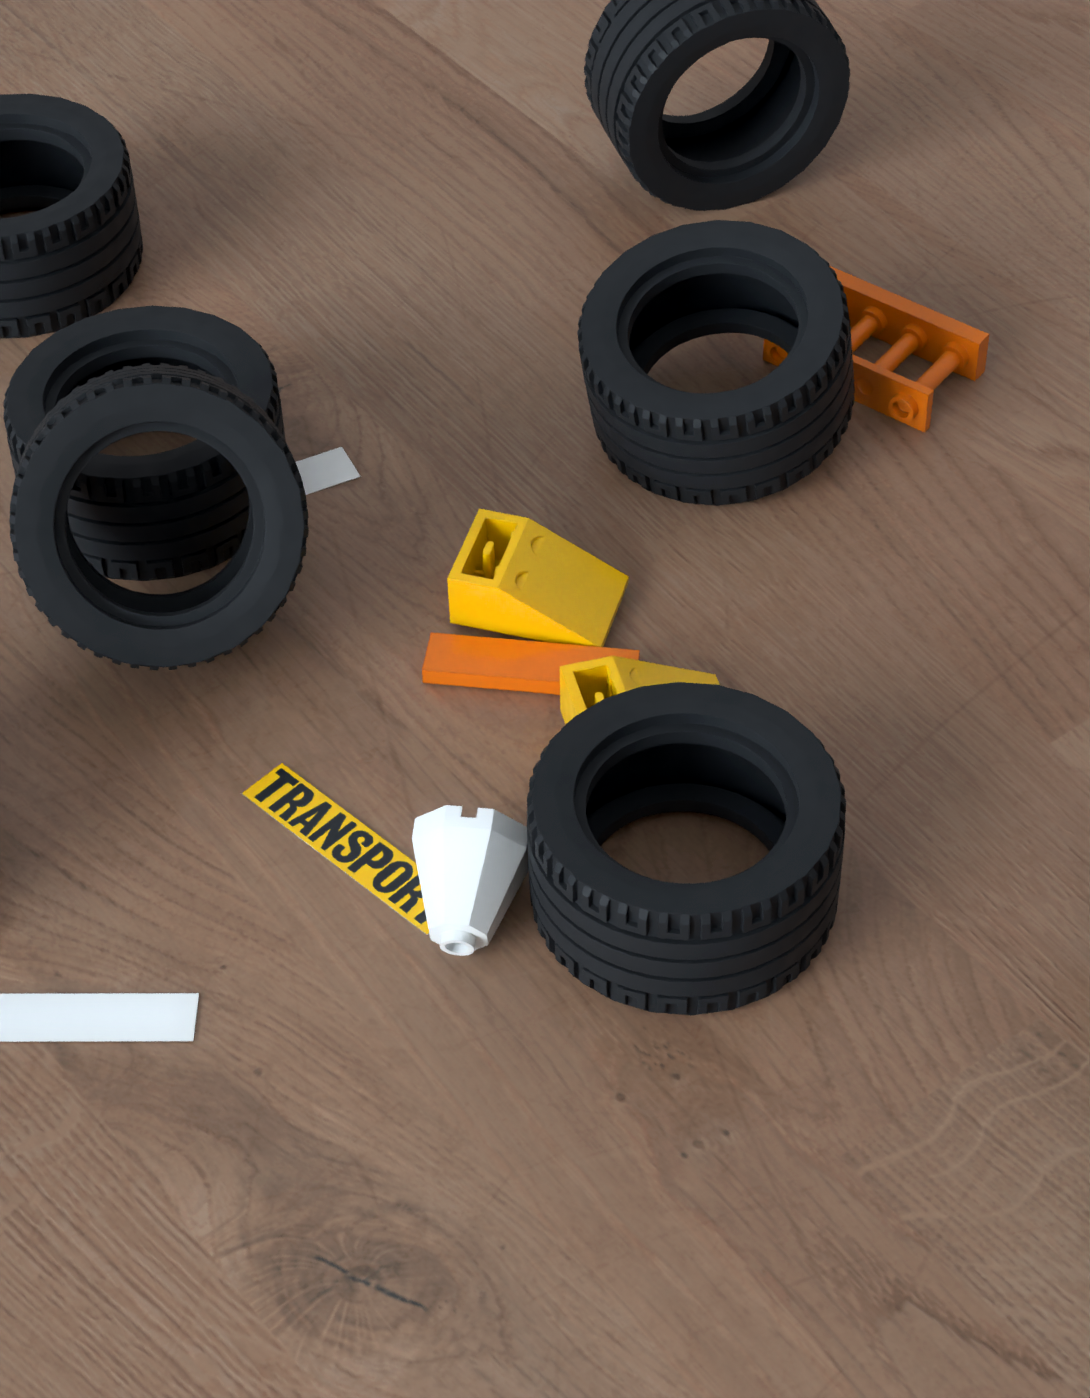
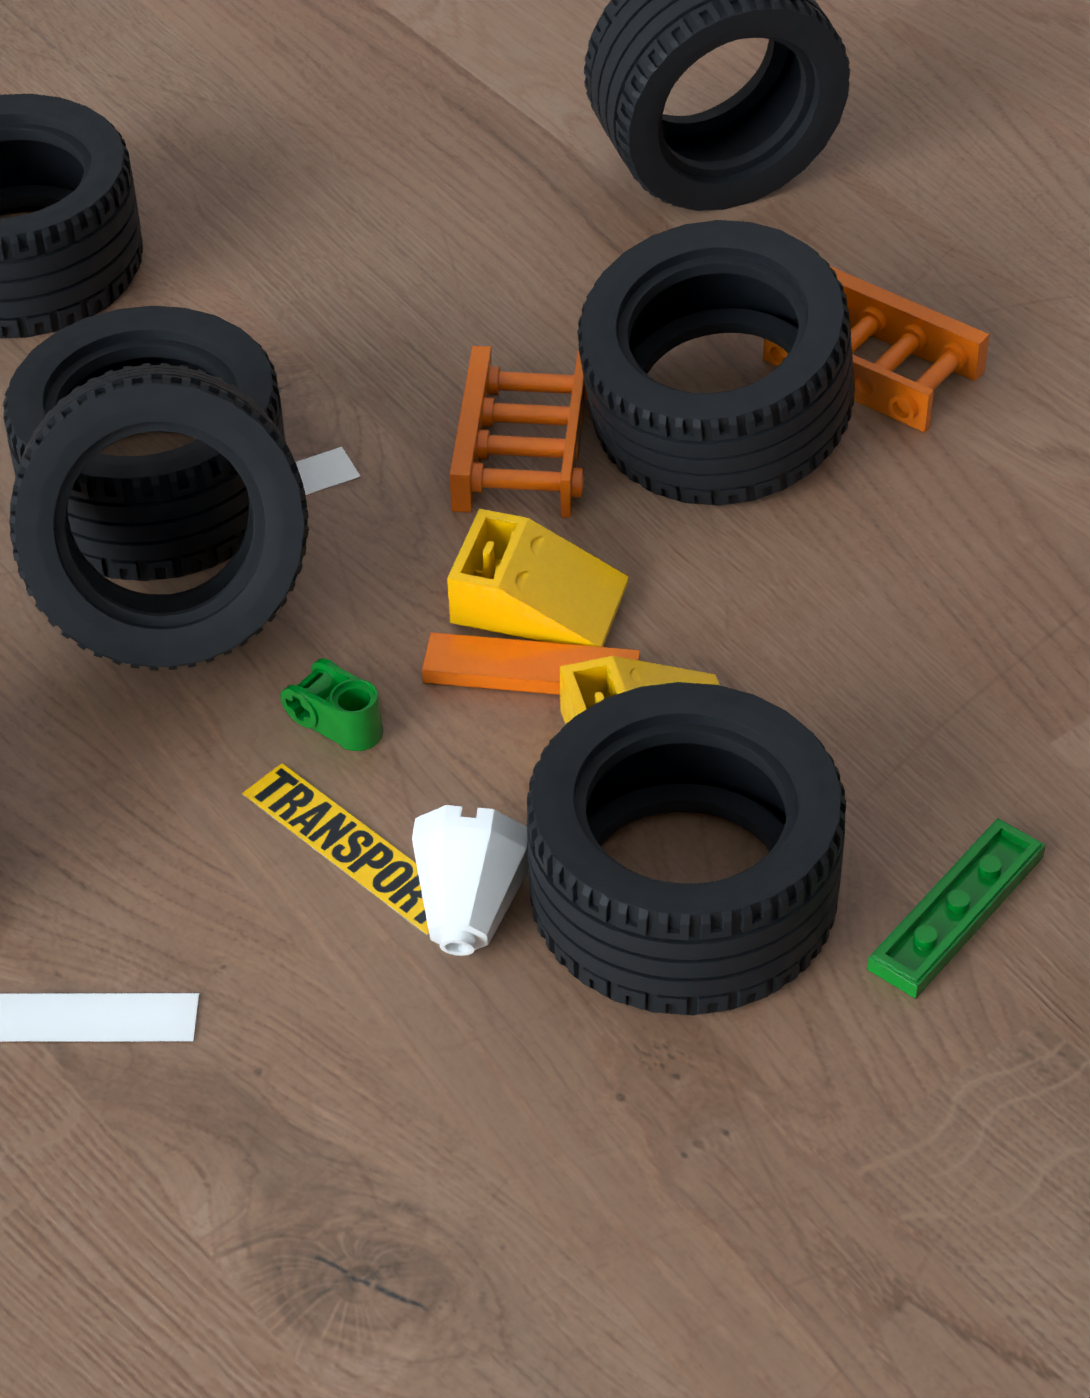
none -> green piece [280,658,383,751]
none -> orange fence [449,345,588,518]
none -> green tile [867,818,1045,999]

